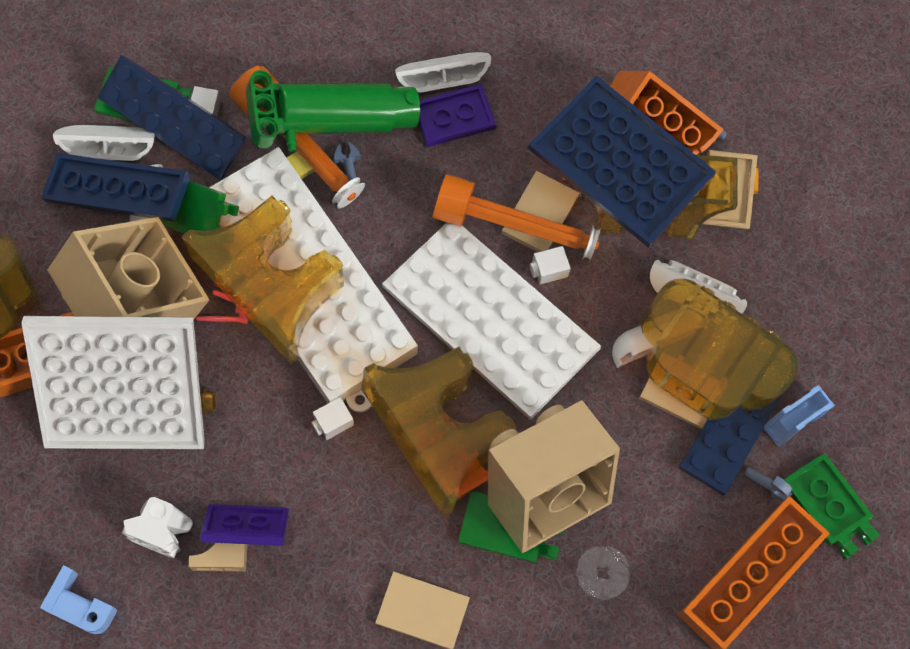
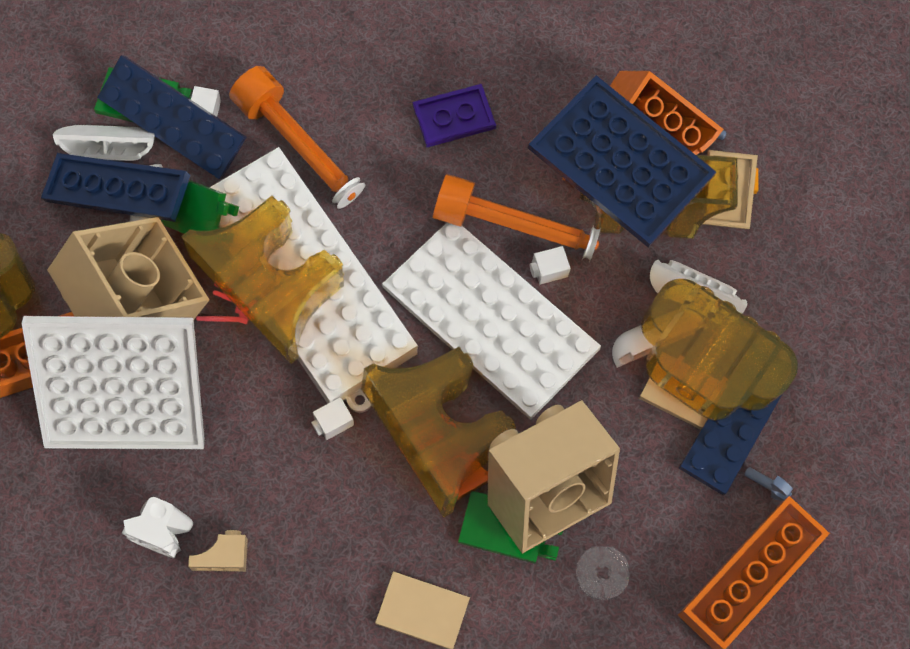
light blue piece [40,565,118,634] -> none
pearl gold plate [200,389,217,414] -> none
dark purple tile [201,504,289,546] -> none
green piece [245,70,420,152] -> none
light yellow tile [287,152,315,179] -> none
sand blue bar [334,142,361,181] -> none
white brick [395,52,491,92] -> none
tan tile [501,171,580,252] -> none
light blue piece [764,385,835,447] -> none
green tile [784,453,880,560] -> none

